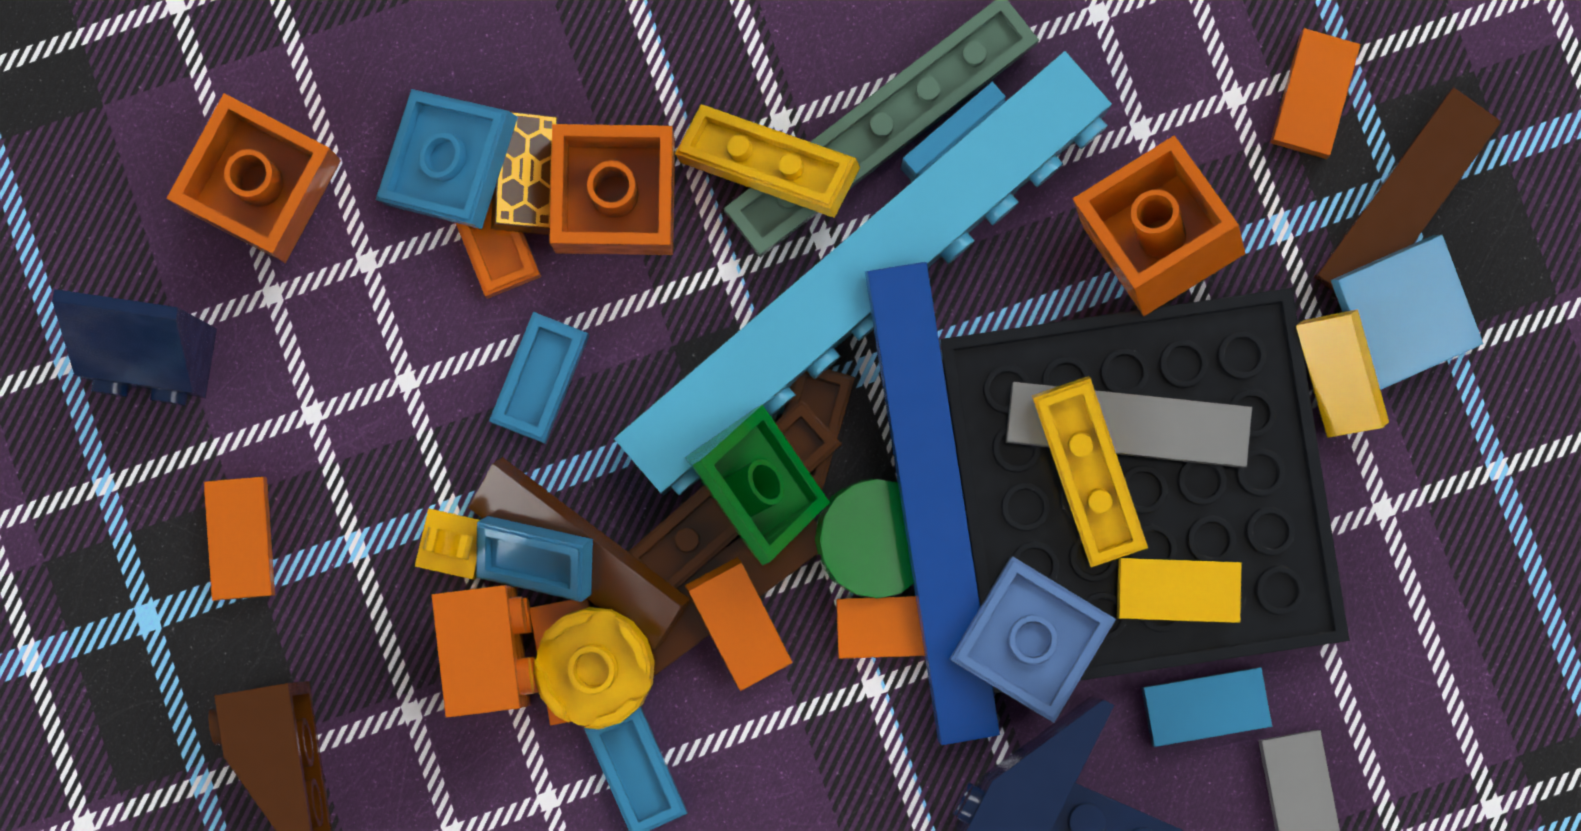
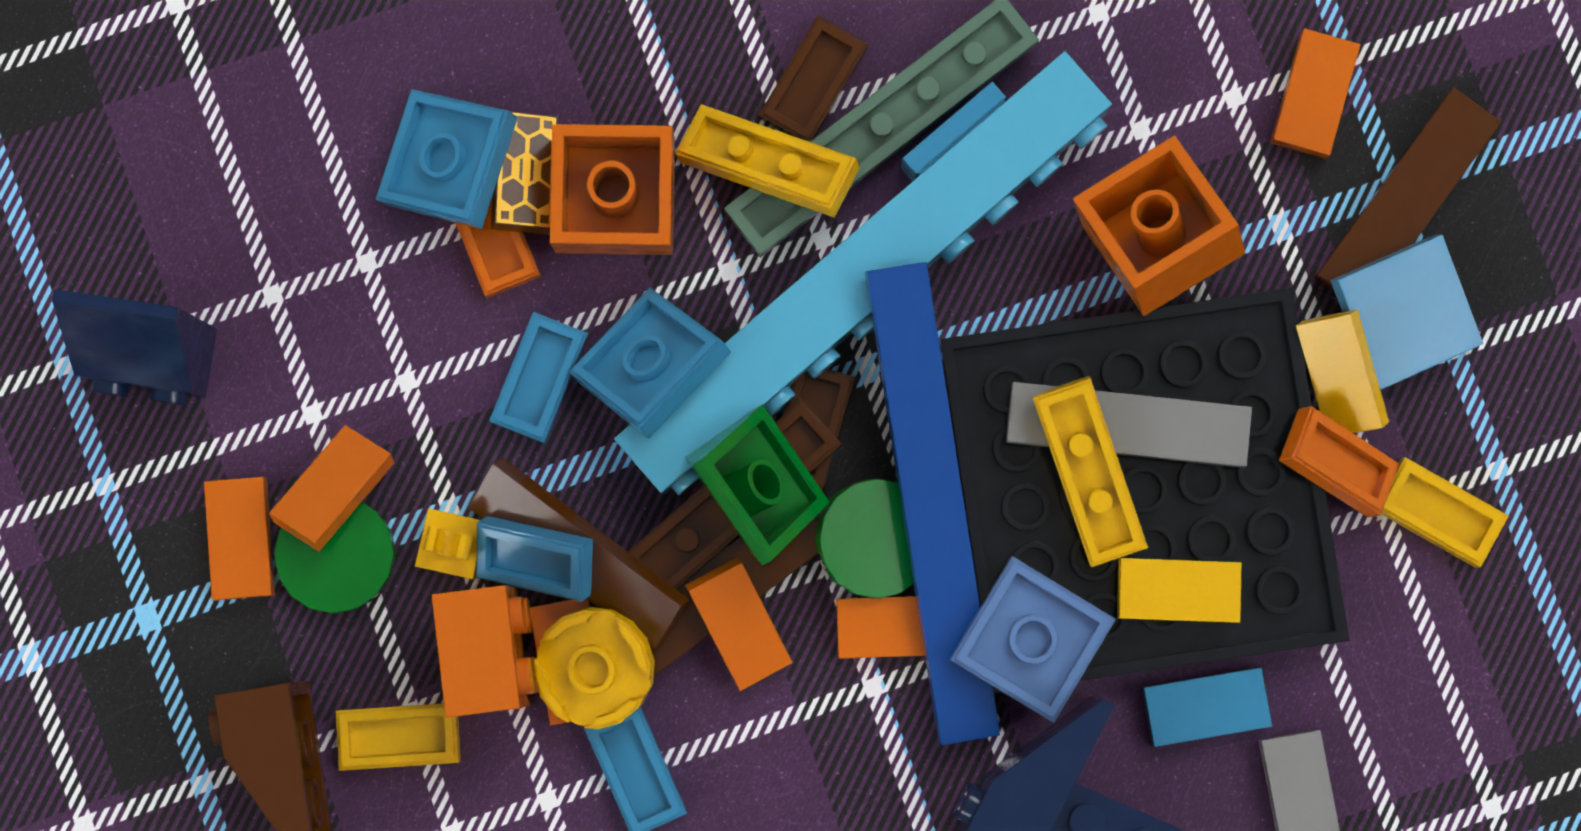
orange brick [166,93,341,264] -> none
none -> orange tile [269,425,394,552]
none -> green tile [274,501,396,614]
none -> yellow tile [336,703,461,771]
none -> dark azure tile [569,287,731,439]
none -> reddish brown tile [759,15,868,142]
none -> orange tile [1279,406,1399,517]
none -> yellow tile [1381,457,1509,568]

